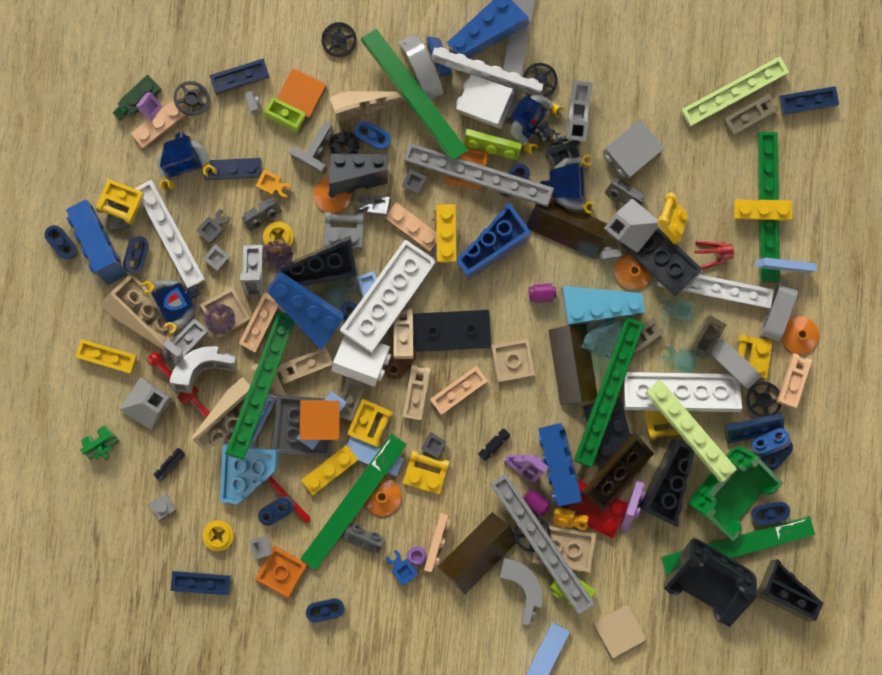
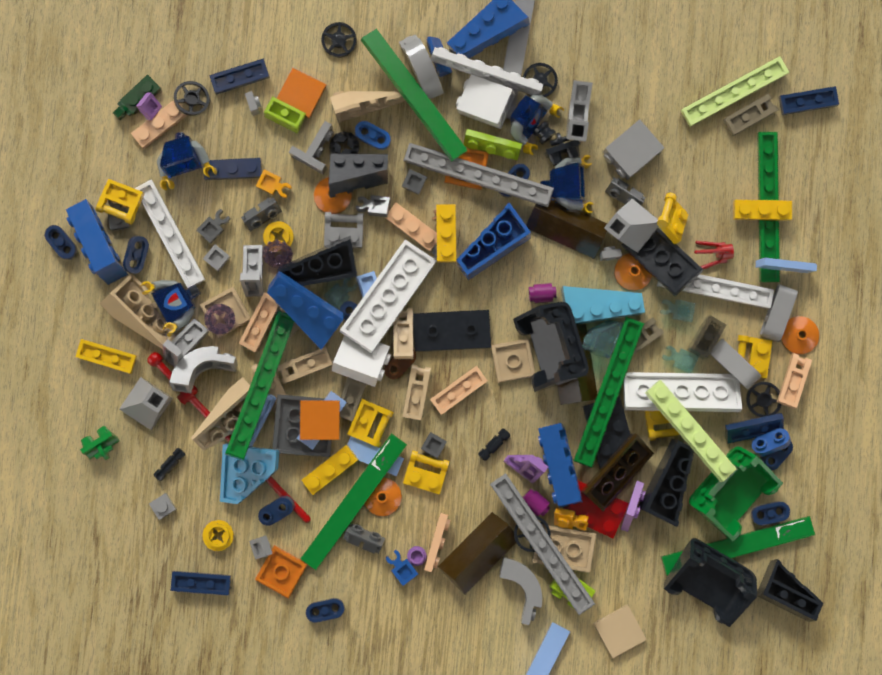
none -> black windscreen [513,302,589,392]

